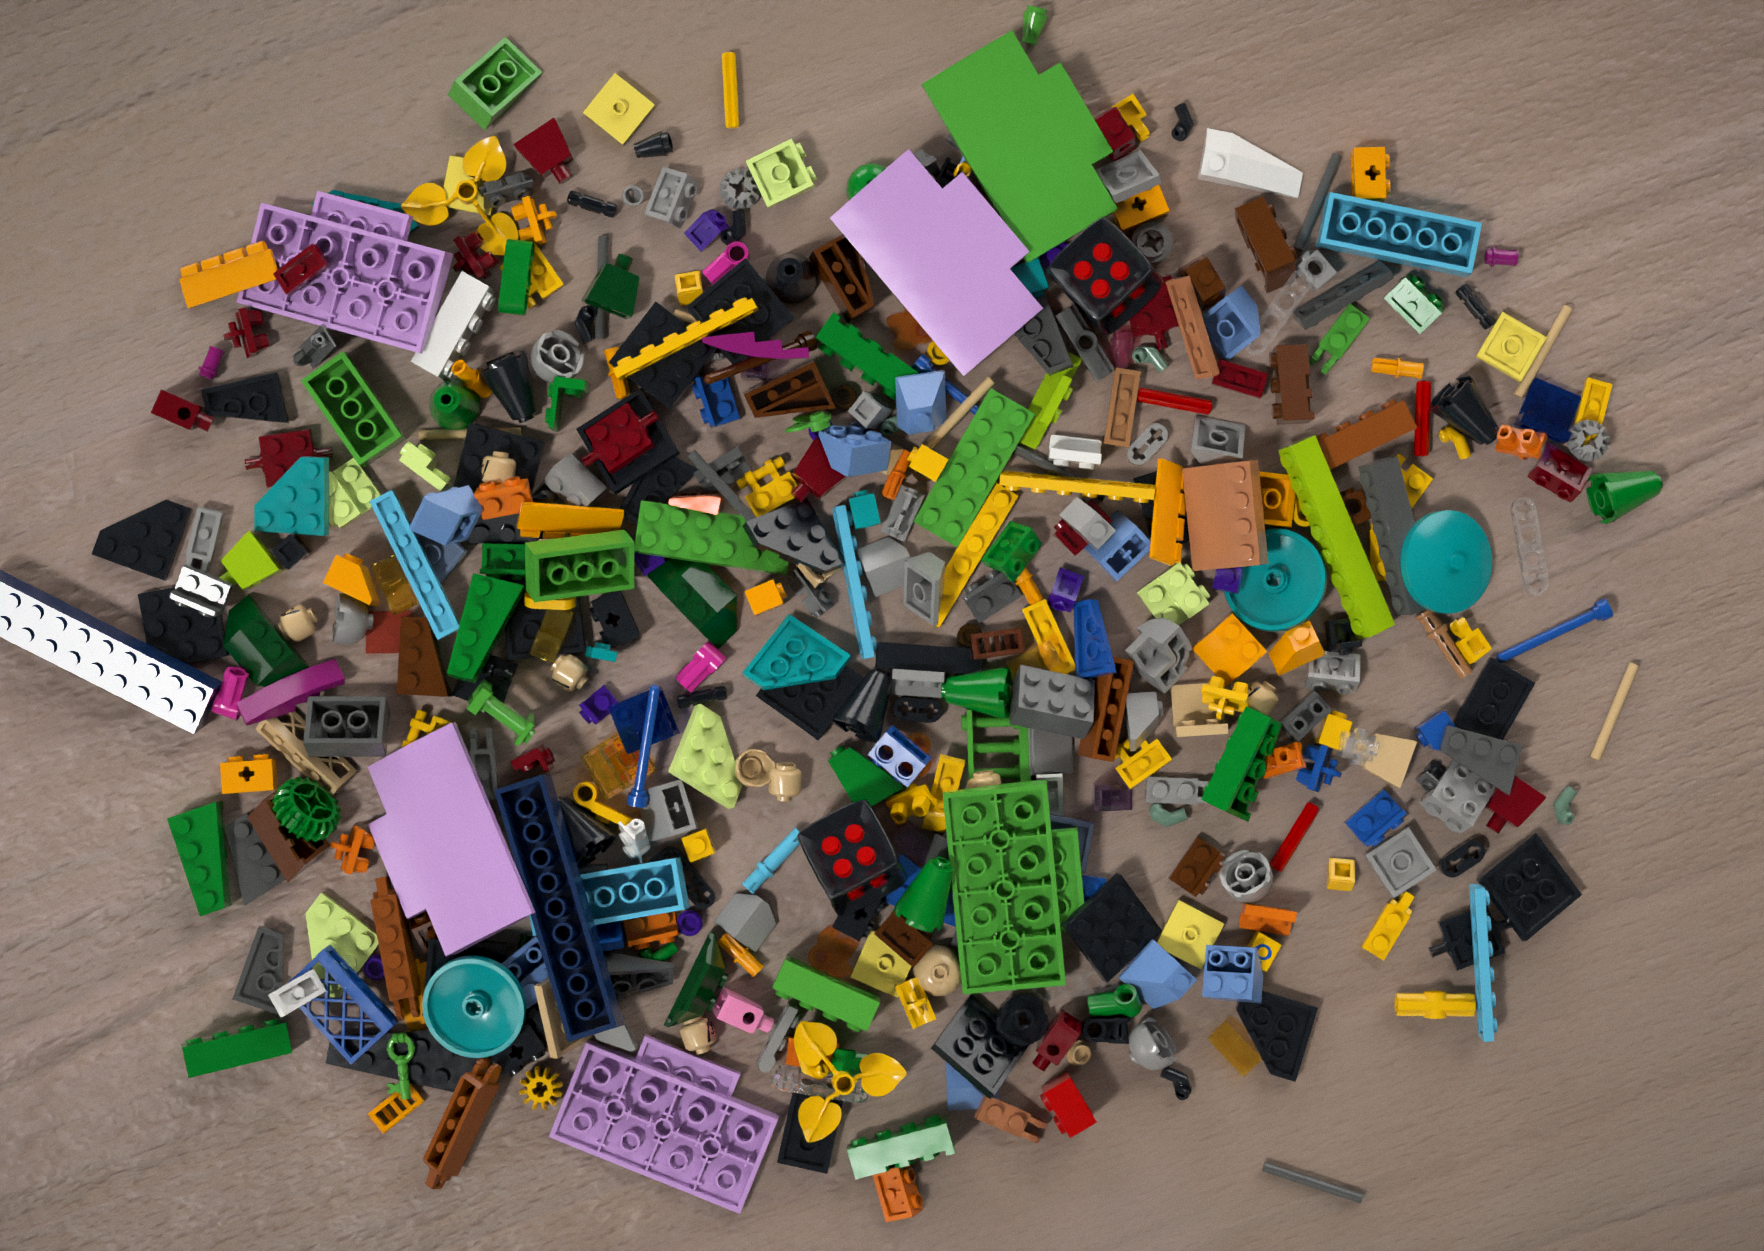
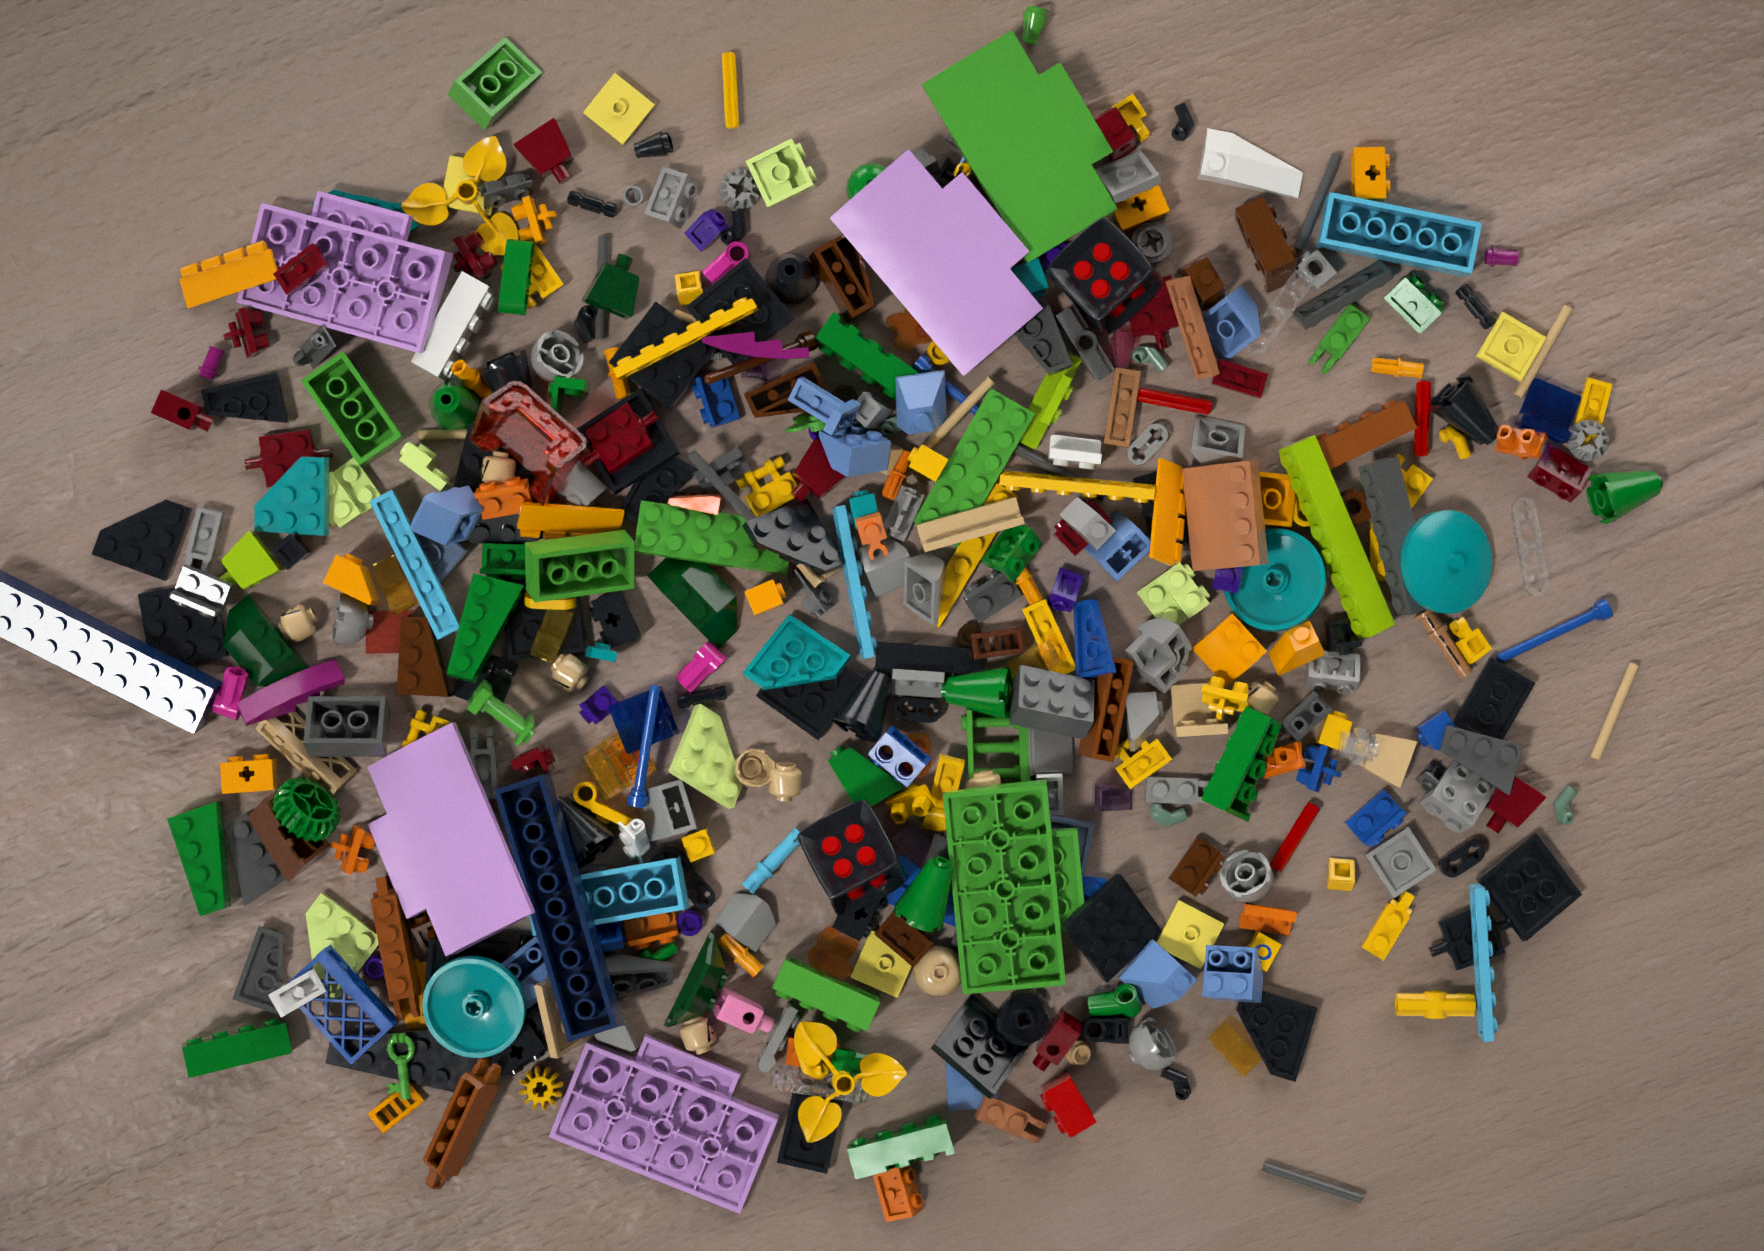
dark purple plate [634,553,666,576] -> none
yellow hips [894,977,937,1029] -> none
reddish brown wedge [1269,344,1315,425] -> none
none -> clear red windscreen [469,381,587,506]
none -> medium blue bracket [788,376,861,436]
none -> orange plate [855,512,888,560]
none -> tan fence [916,497,1025,552]

